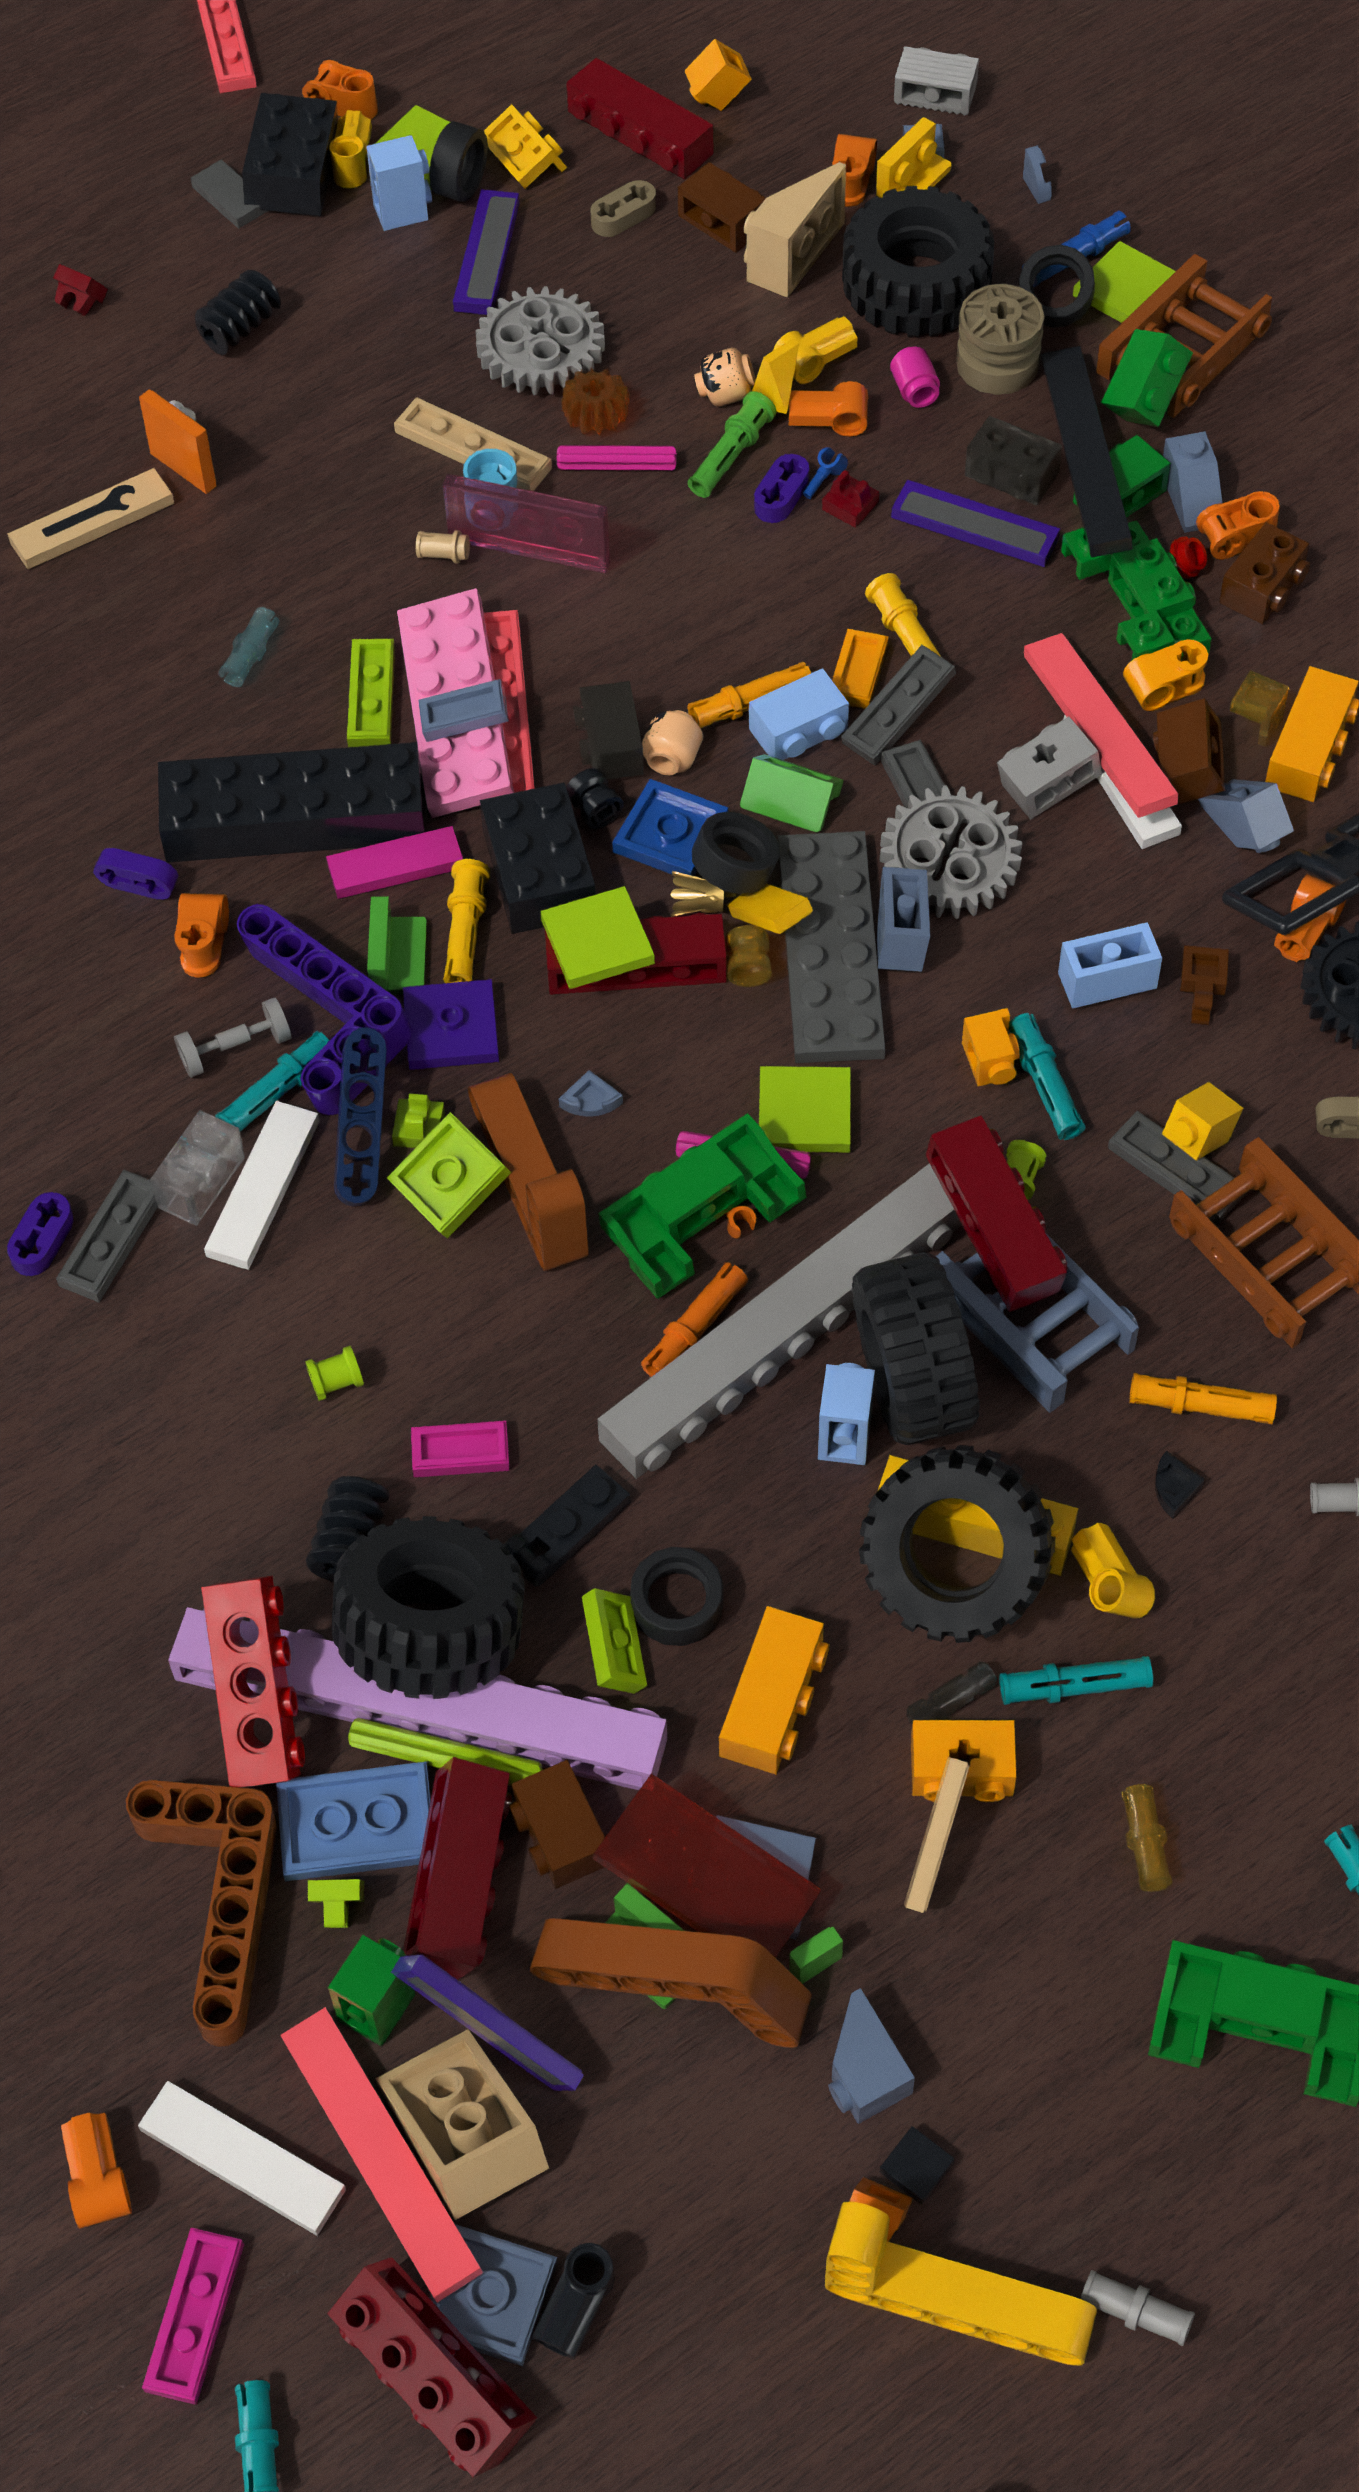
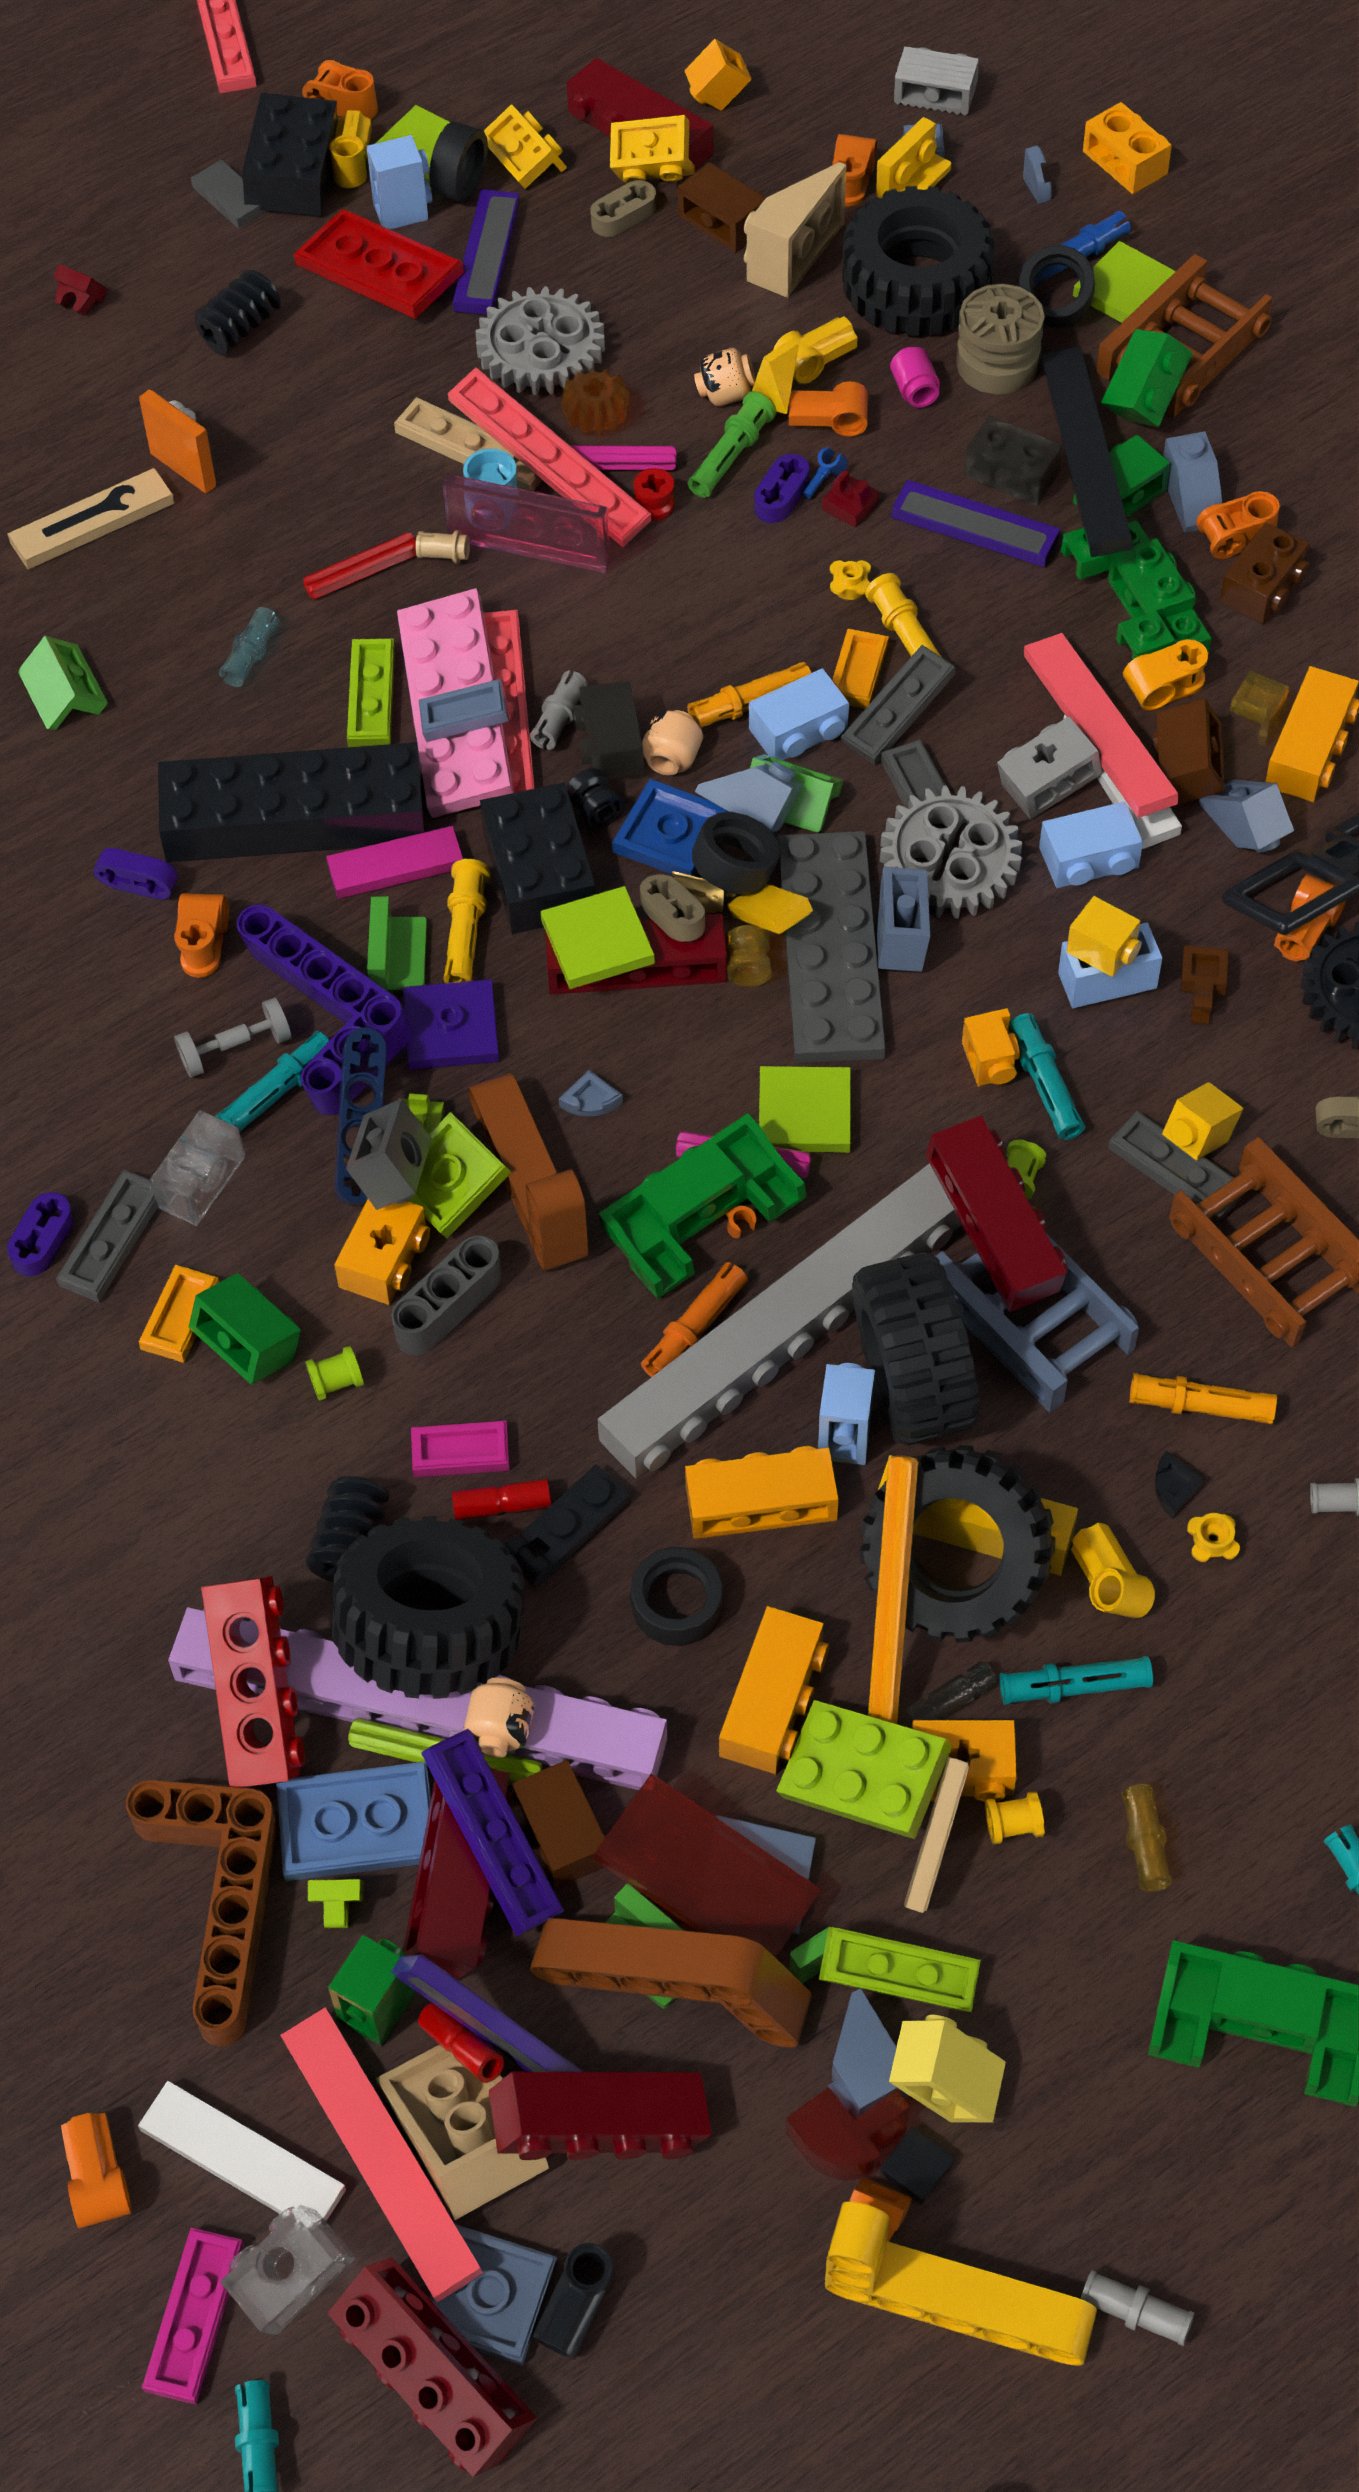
white tile [204,1101,320,1270] -> none
lime plate [582,1588,647,1694] -> none
red plate [1170,537,1207,579] -> none
none -> bright green panel [19,636,108,730]
none -> light orange tile [139,1265,219,1363]
none -> green brick [188,1273,301,1385]
none -> clear brick [220,2205,356,2335]
none -> red tile [293,208,464,319]
none -> red axle [303,532,416,599]
none -> light orange brick [334,1199,430,1305]
none -> dark grey brick [346,1099,432,1210]
none -> dark grey beam [391,1235,502,1356]
none -> red piece [418,2003,504,2083]
none -> dark purple tile [421,1729,564,1937]
none -> coral tile [447,367,651,547]
none -> red piece [452,1479,551,1520]
none -> light nougat head [463,1677,535,1758]
none -> dark red brick [489,2072,712,2160]
none -> light grey pin [530,671,587,750]
none -> yellow bracket [610,115,695,184]
none -> red wheel [633,468,675,521]
none -> dark tan beam [640,874,705,942]
none -> light orange brick [685,1446,838,1539]
none -> sand blue slope [695,762,804,833]
none -> lime plate [776,1700,952,1839]
none -> clear red brick [786,2087,910,2180]
none -> lime tile [819,1927,981,2012]
none -> yellow plate [830,560,871,600]
none -> light orange axle [868,1455,918,1724]
none -> light yellow brick [889,2015,1006,2122]
none -> yellow bush [985,1791,1045,1845]
none -> light blue brick [1039,801,1143,888]
none -> yellow brick [1067,896,1142,977]
none -> light orange brick [1083,102,1172,194]
none -> yellow plate [1187,1513,1240,1562]

